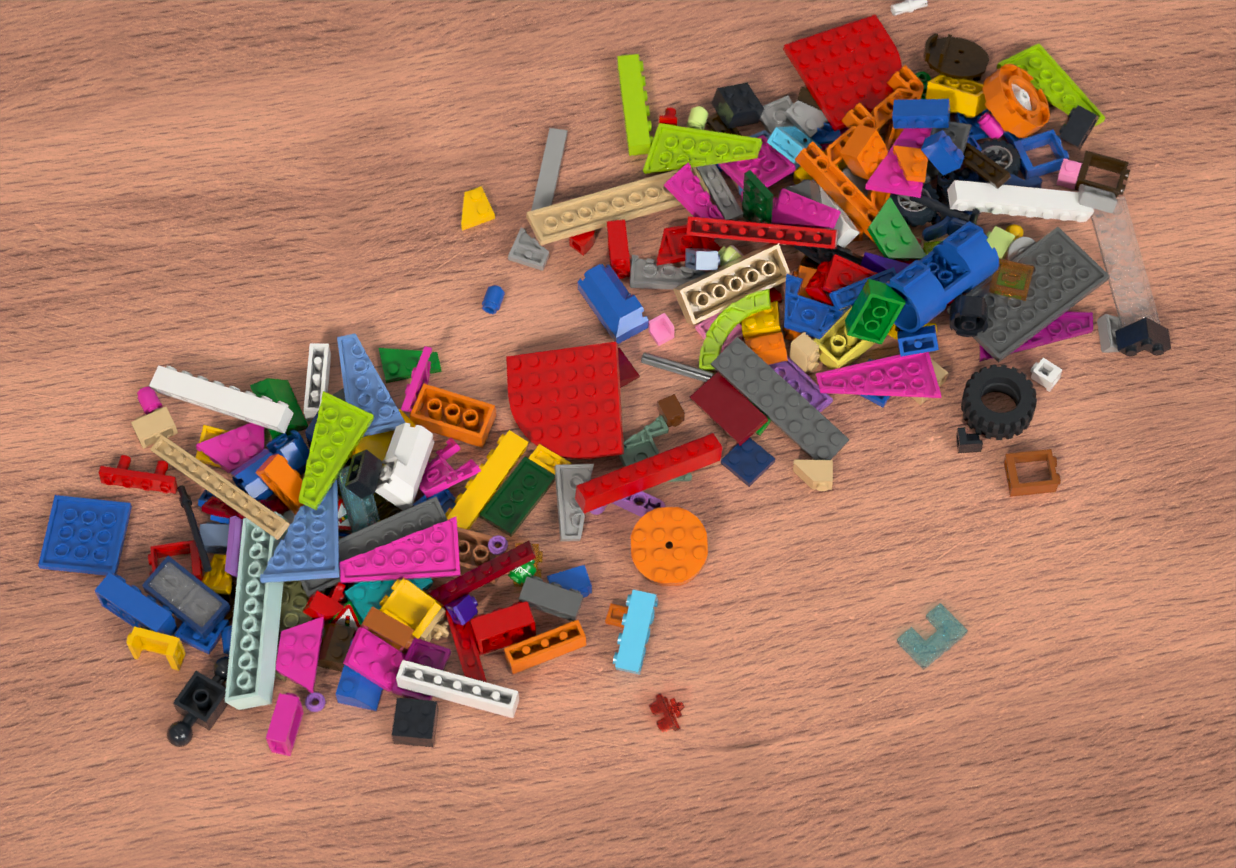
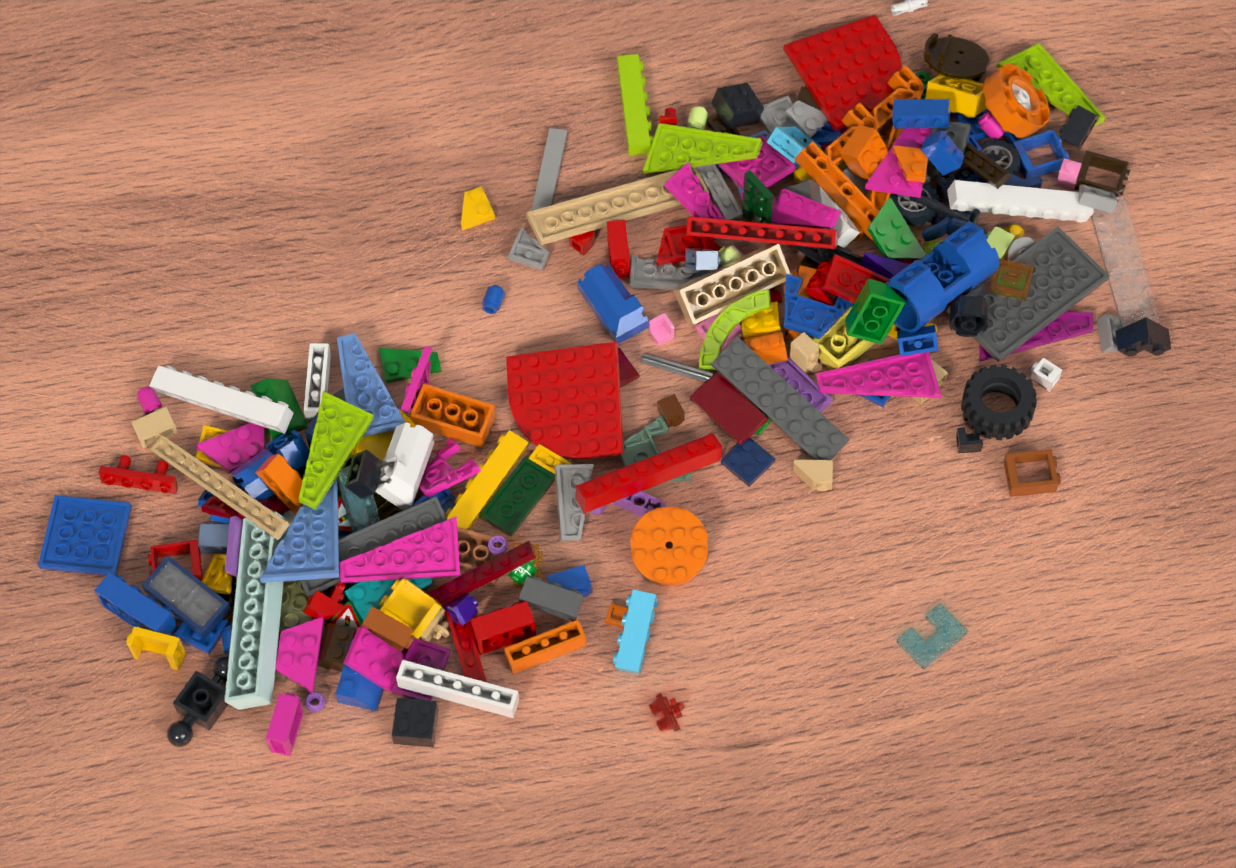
black bar [178,485,212,572] -> none
blue tile [829,267,897,311] -> none

